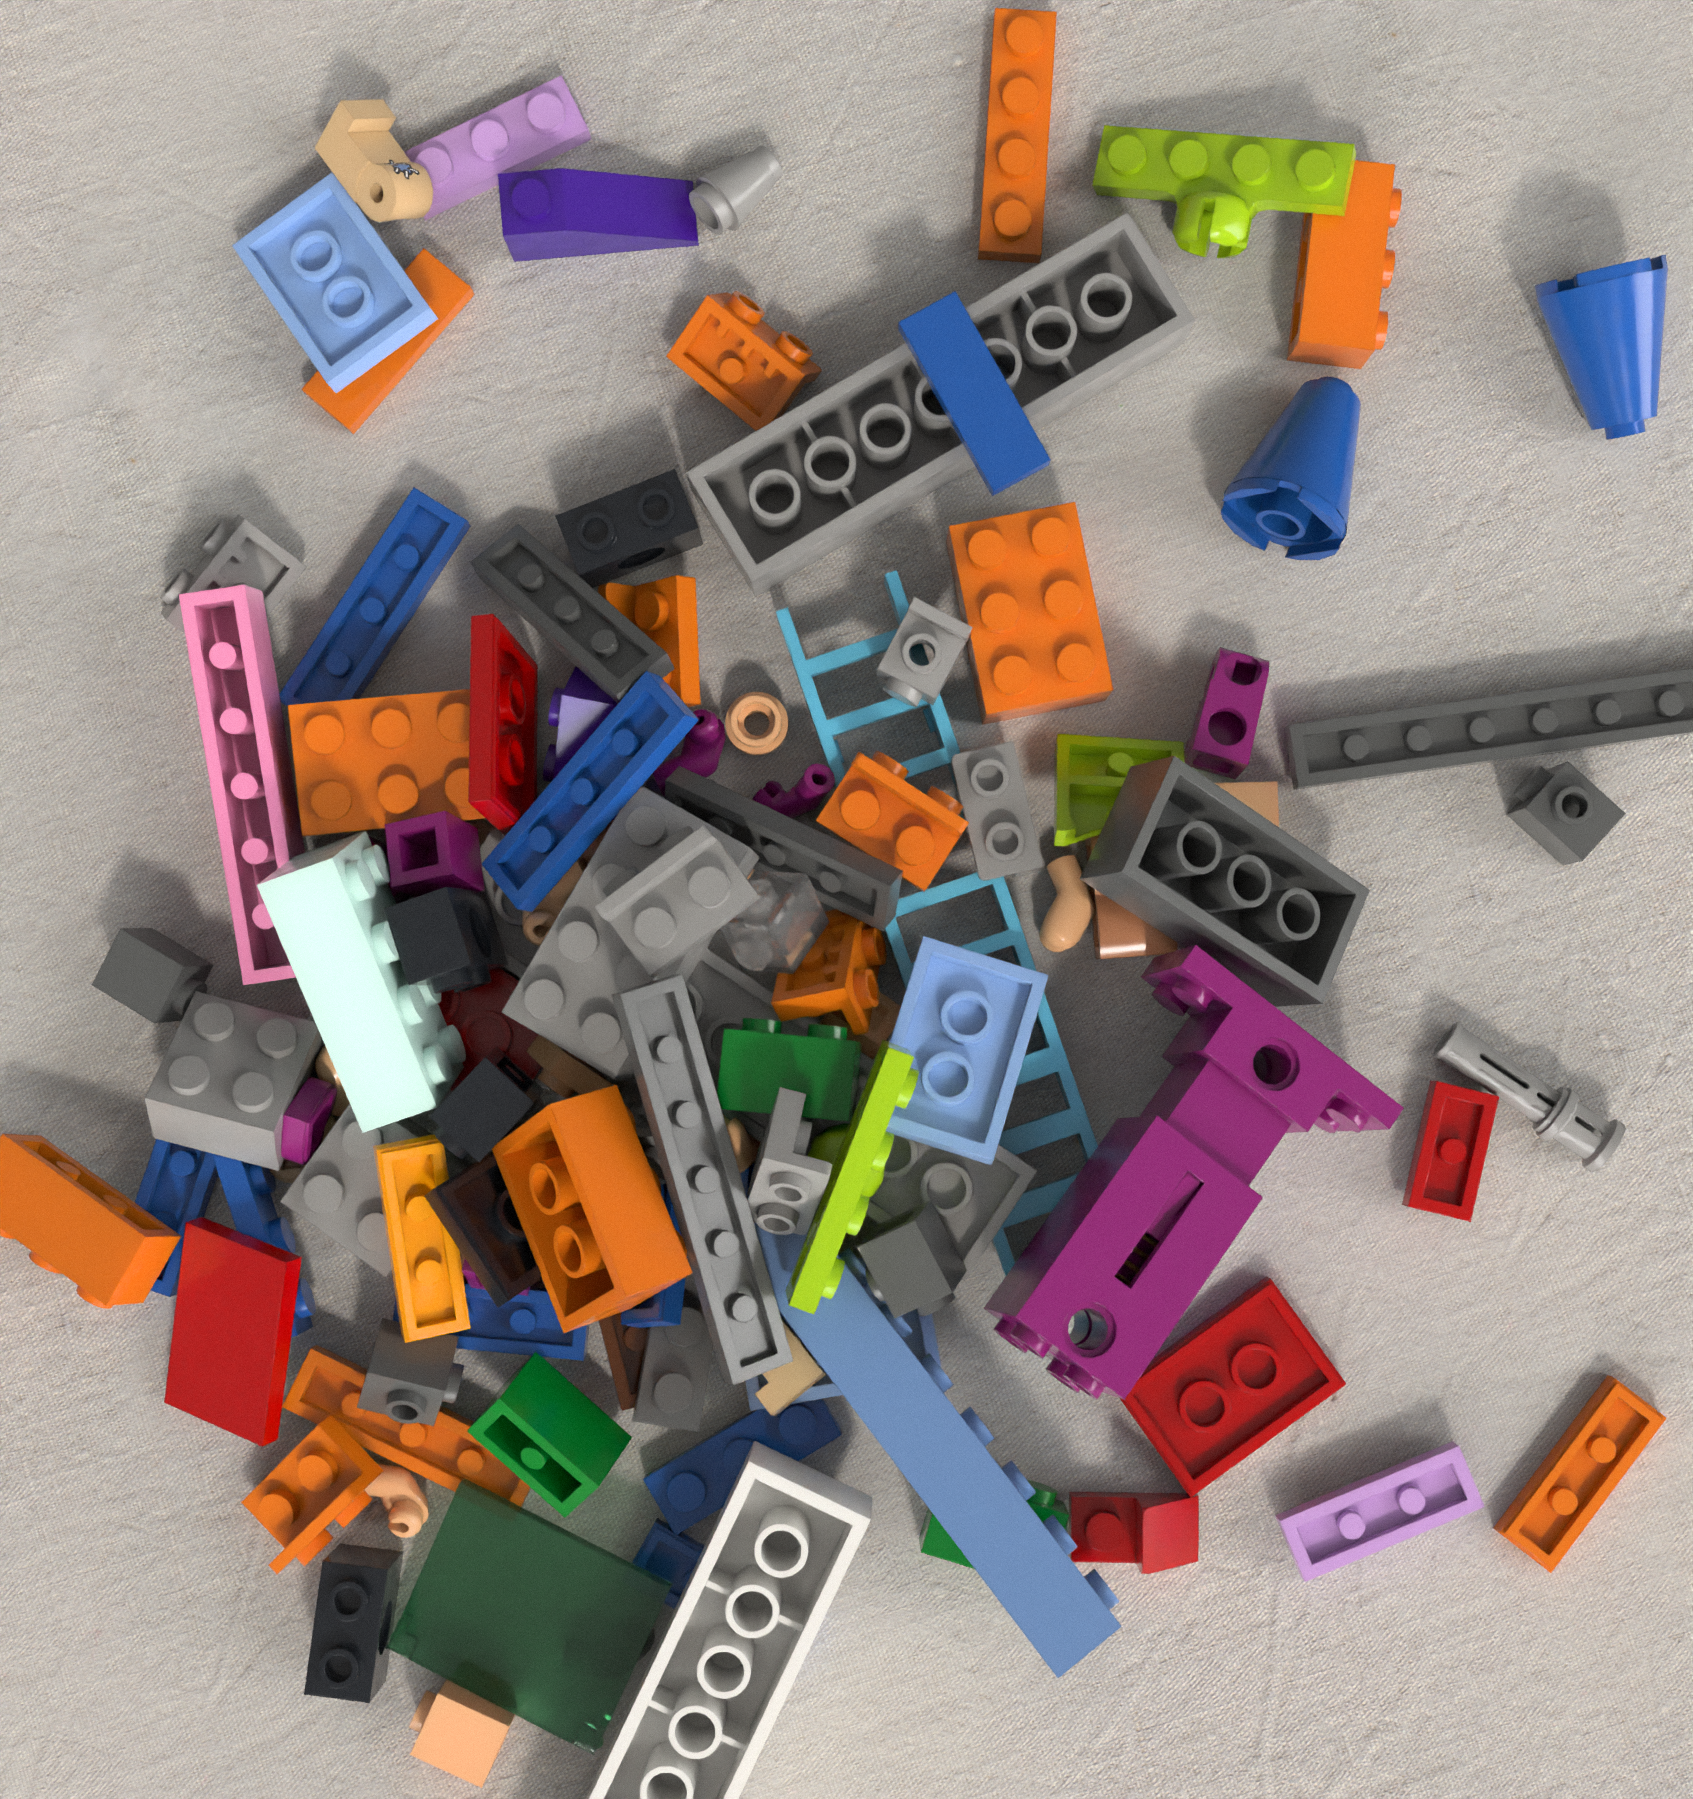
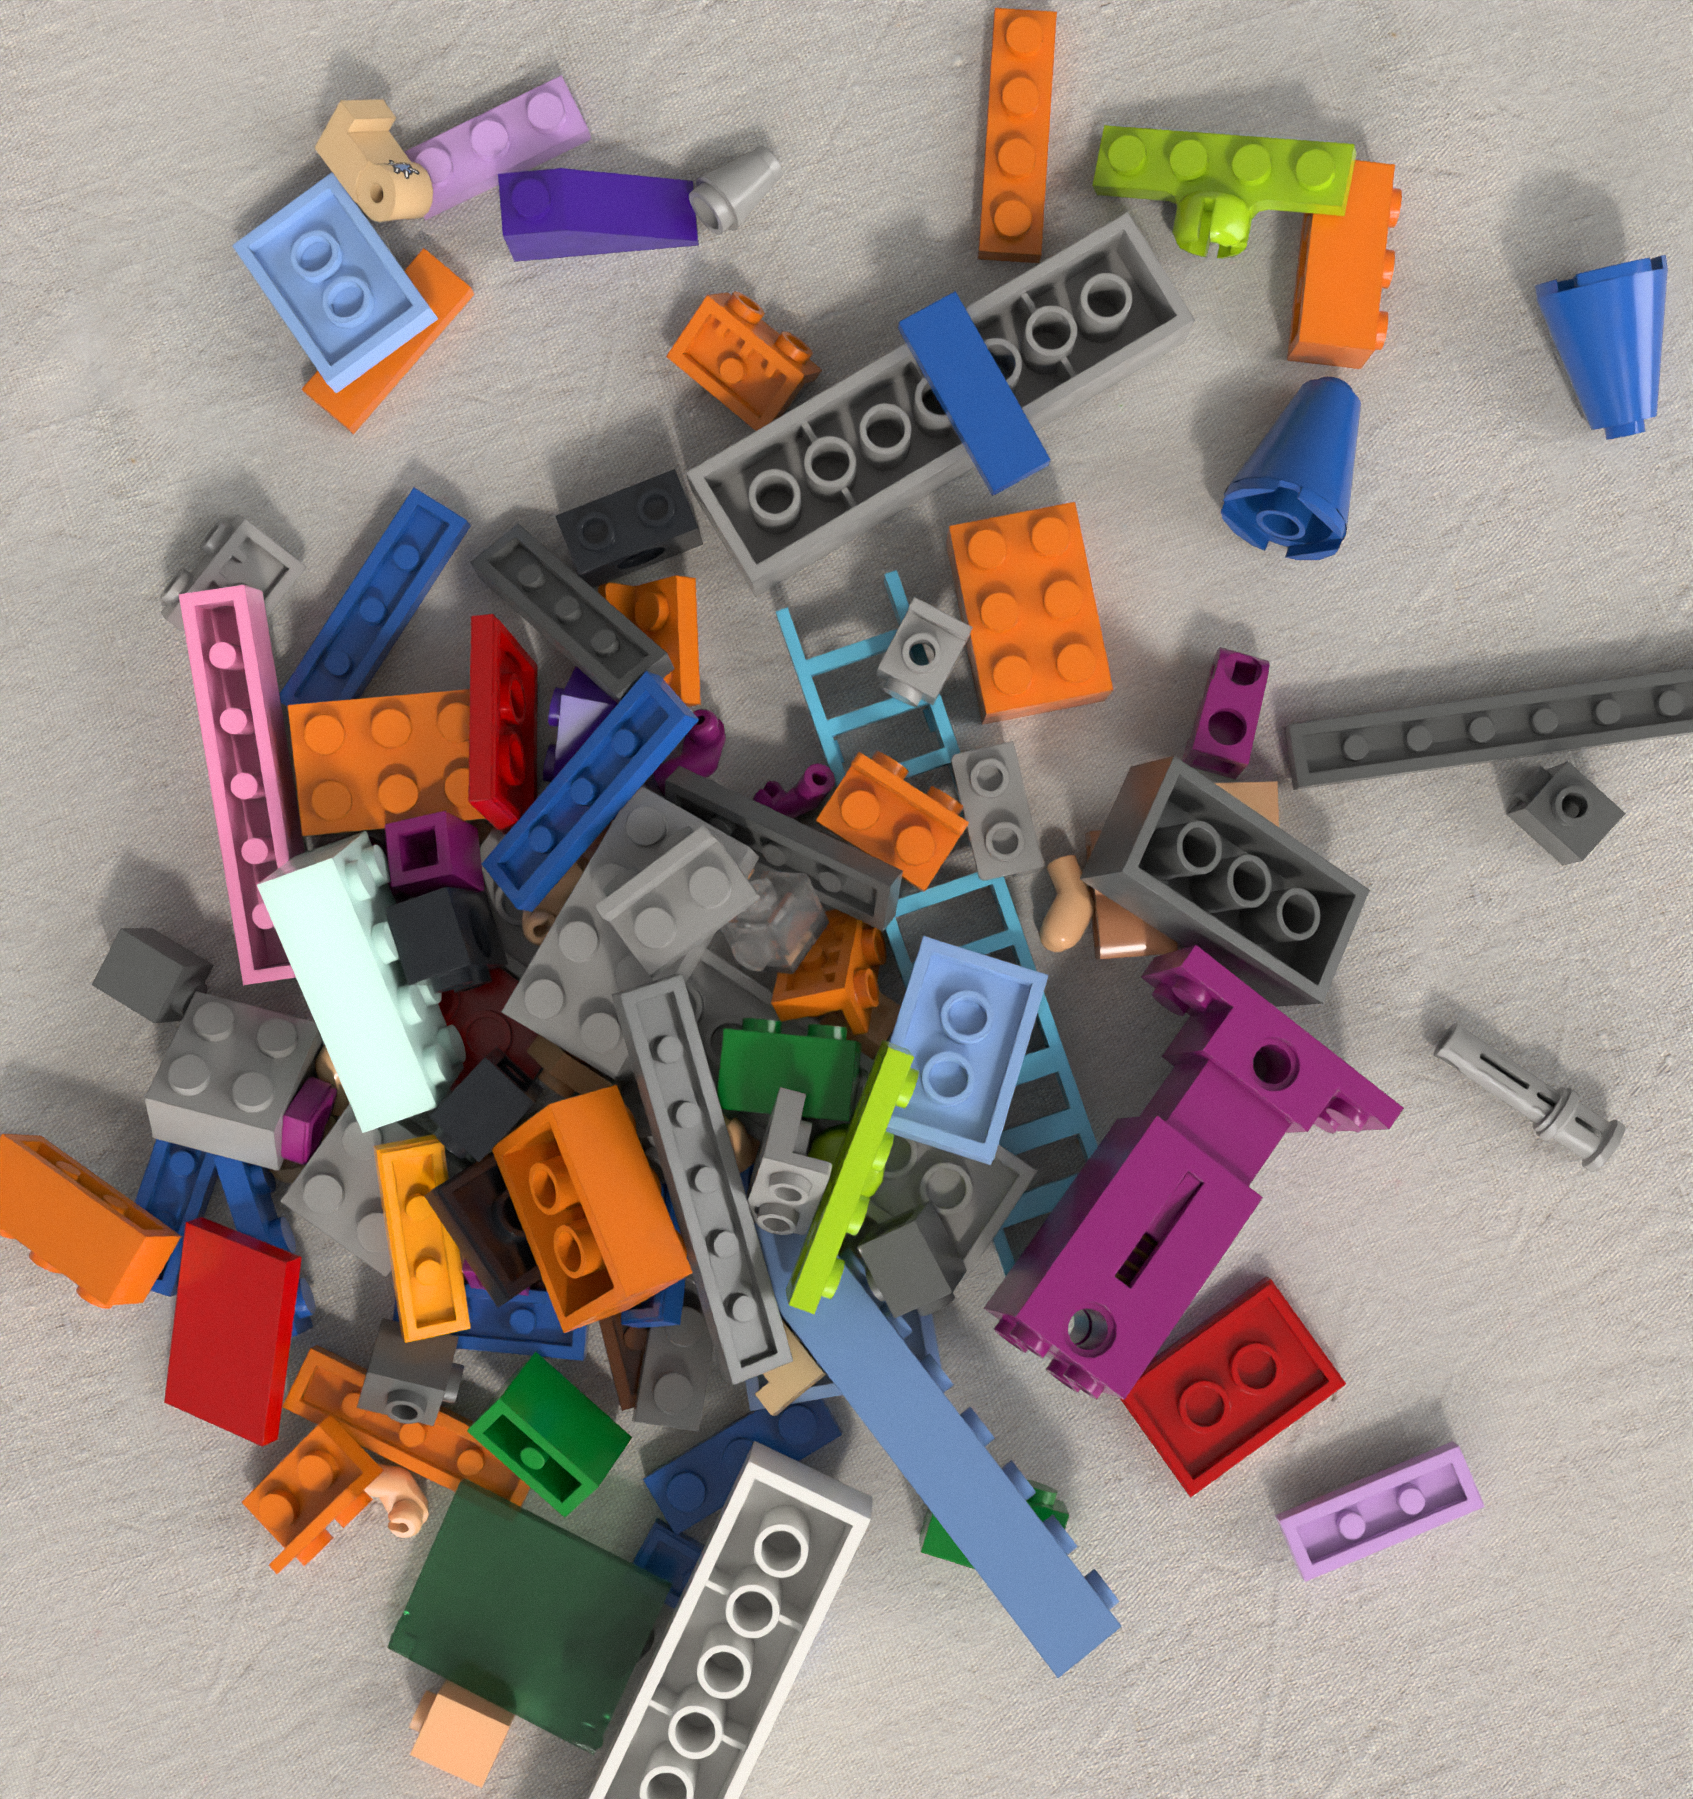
black brick [304,1543,403,1703] -> none
light nougat plate [725,692,789,755] -> none
lime wing [1054,733,1185,846] -> none
red slope [1068,1491,1199,1574] -> none
red plate [1402,1081,1499,1222] -> none
orange tile [1493,1375,1666,1573] -> none

